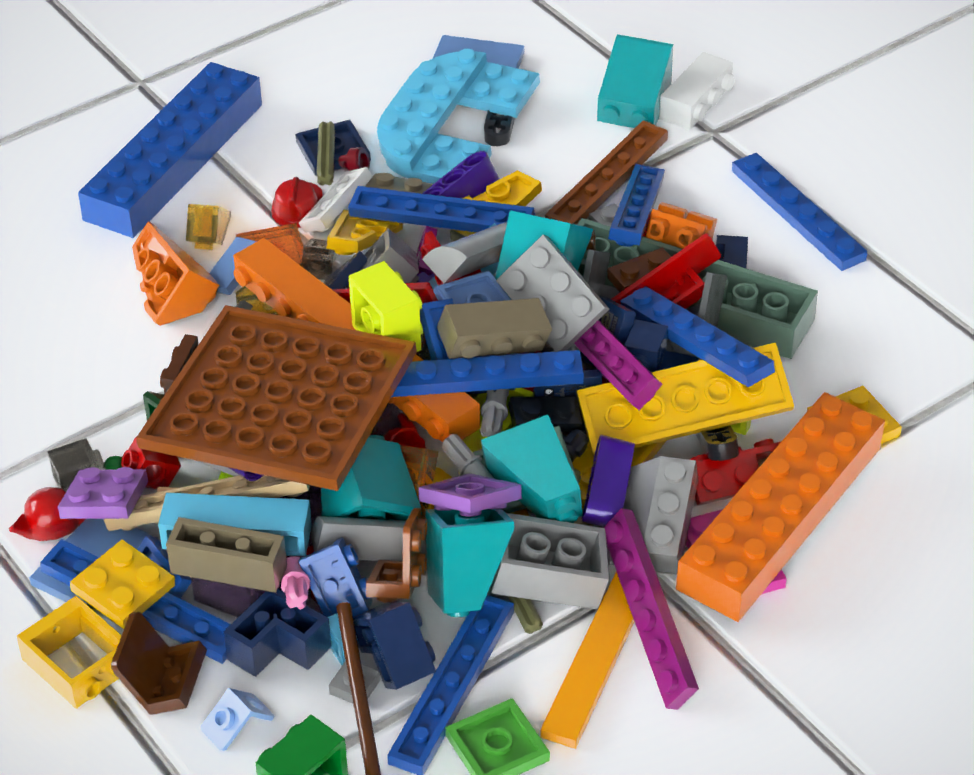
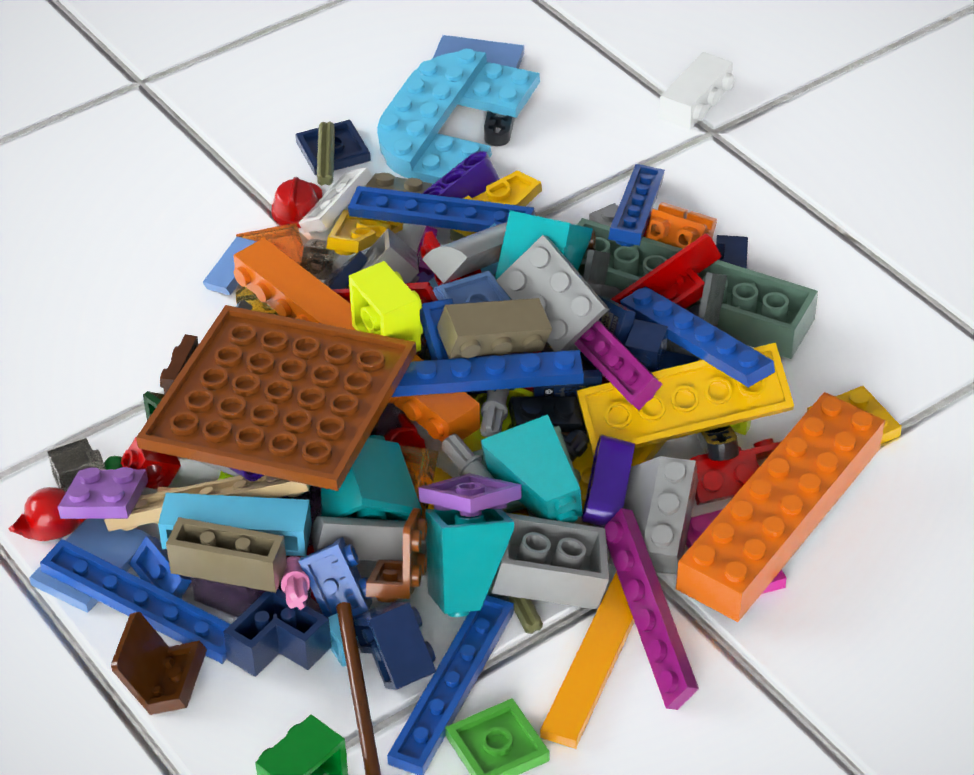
yellow window [17,596,122,709] -> none
yellow plate [70,539,175,629] -> none
blue brick [78,62,262,238] -> none
orange wedge [132,221,220,326] -> none
clear yellow slope [186,204,231,251] -> none
light blue bracket [201,688,275,751] -> none
light grey plate [329,661,380,703] -> none
dark red tile [338,147,370,171] -> none
dark orange plate [545,120,668,225] -> none
teal slope [597,34,674,128] -> none
reddish brown plate [607,247,671,292] -> none
blue plate [731,152,868,272] -> none

